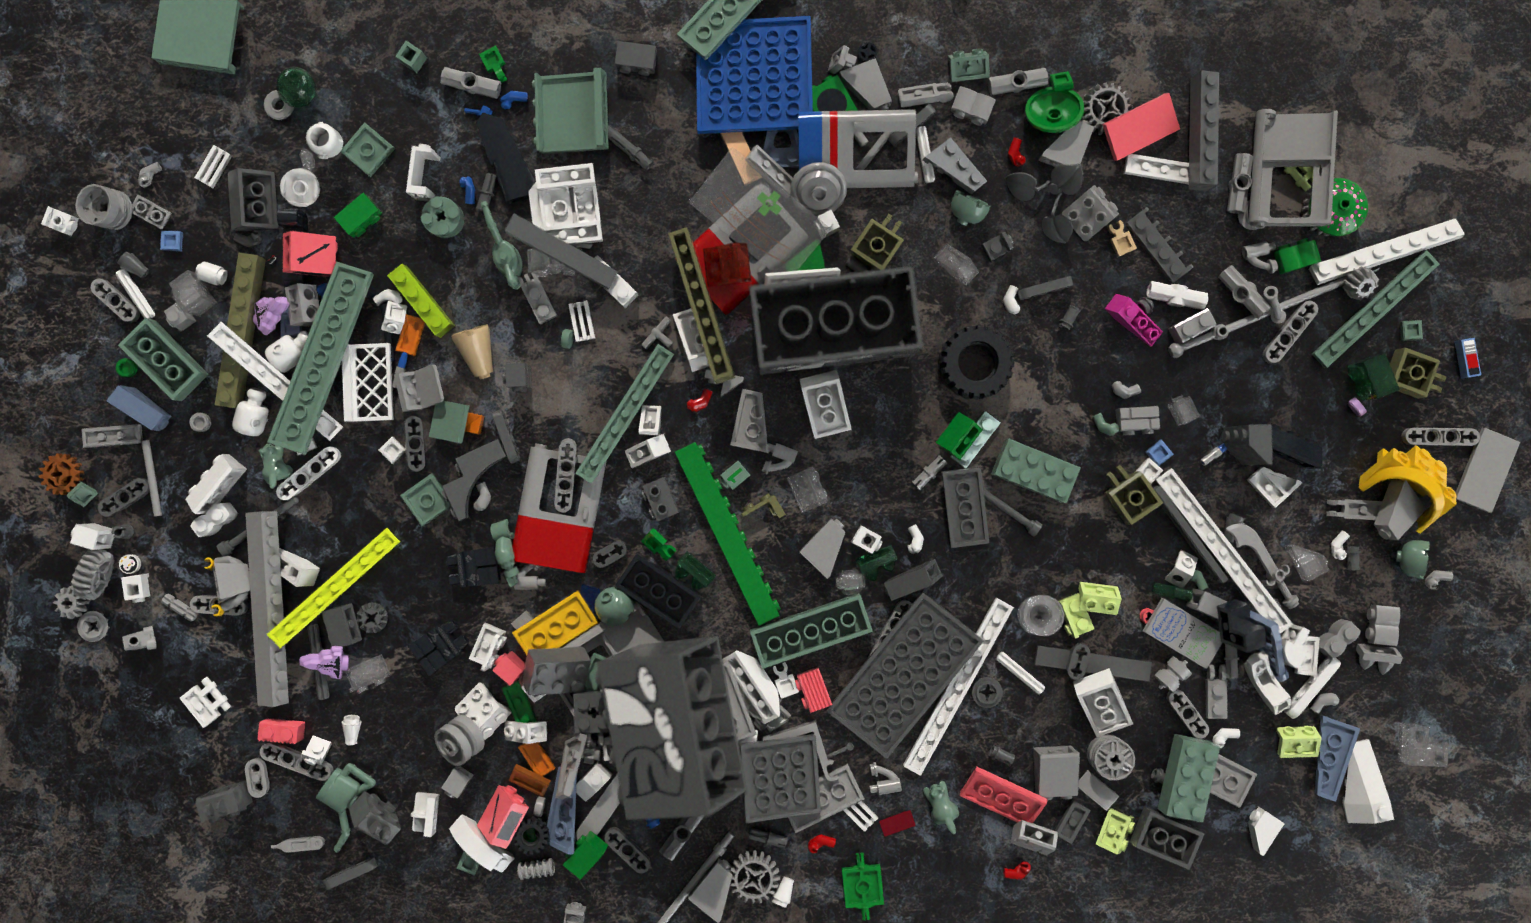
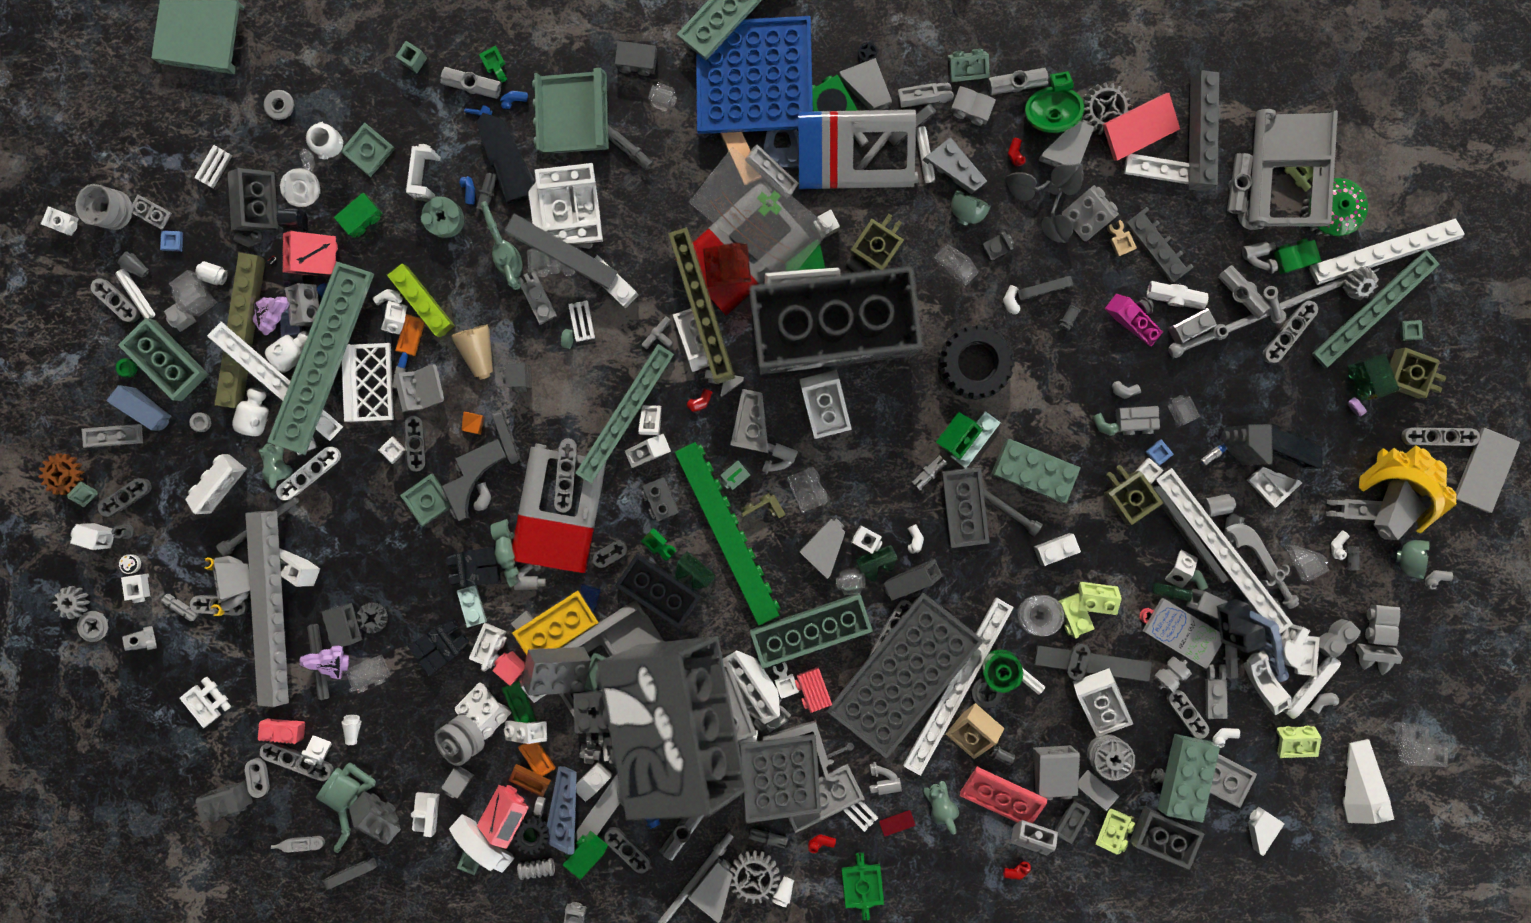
light grey gear [71,549,114,600] -> none
light grey arm [138,162,162,188] -> none
light grey bar [141,440,162,517] -> none
white brick [190,503,238,537] -> none
neon yellow tile [267,528,400,649] -> none
clear green cylinder [276,67,317,108] -> none
sand green tile [429,401,470,443] -> none
light grey wing [555,733,588,800] -> none
sand green cylinder [595,587,634,627] -> none
light grey piece [790,162,847,216] -> none
light grey plate [827,45,857,74] -> none
sand blue wing [1315,715,1360,802] -> none
slope [1454,338,1481,379] -> none
none -> light aqua plate [457,586,487,628]
none -> clear head [648,83,677,111]
none -> tan slope [946,703,1004,759]
none -> green brick [982,650,1024,693]
none -> white brick [1034,533,1081,566]
none -> light grey brick [1204,494,1236,517]

